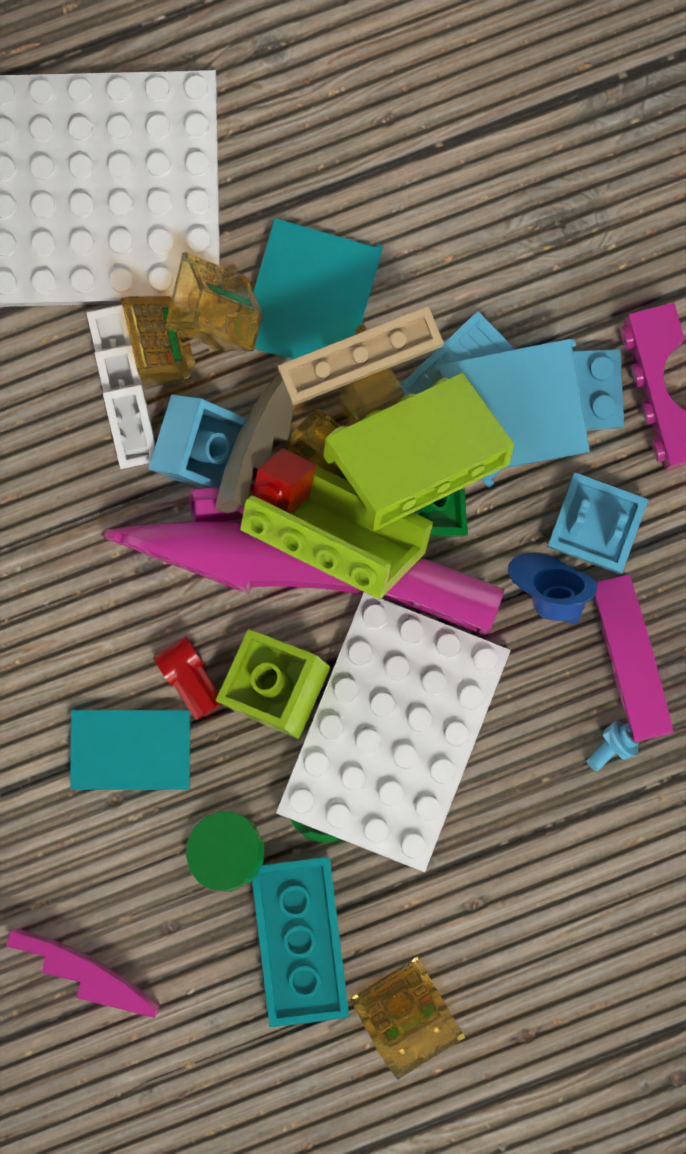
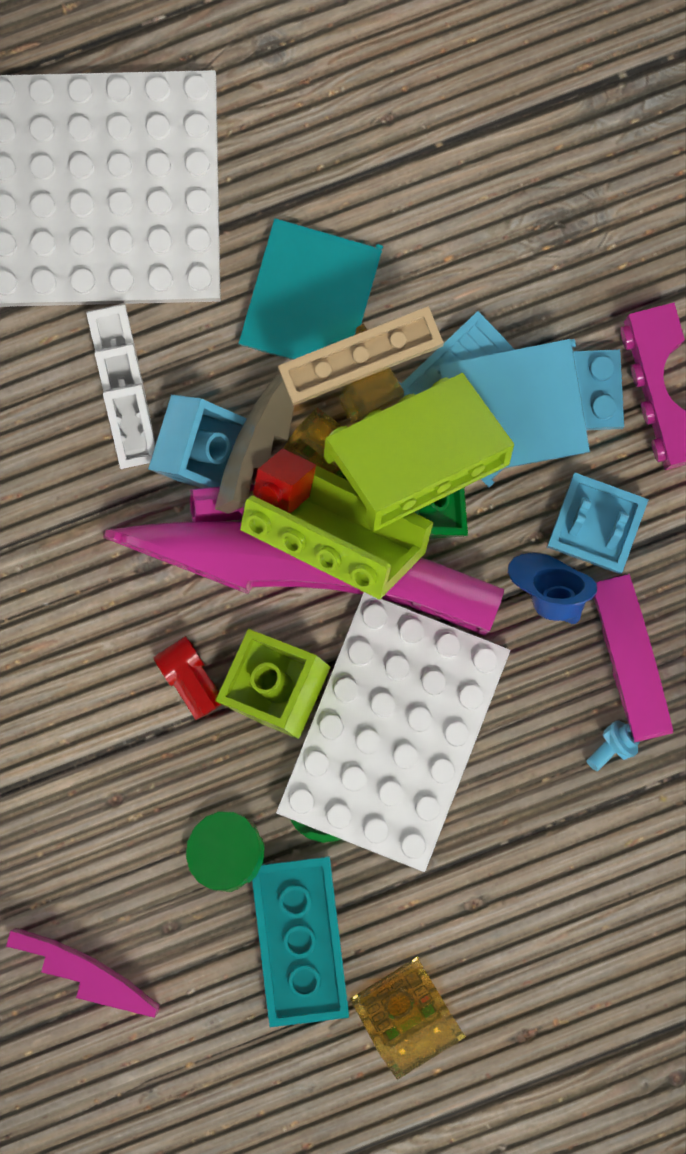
teal tile [70,710,191,790] -> none
clear yellow slope [121,296,196,389] -> none
clear yellow slope [165,252,263,351] -> none

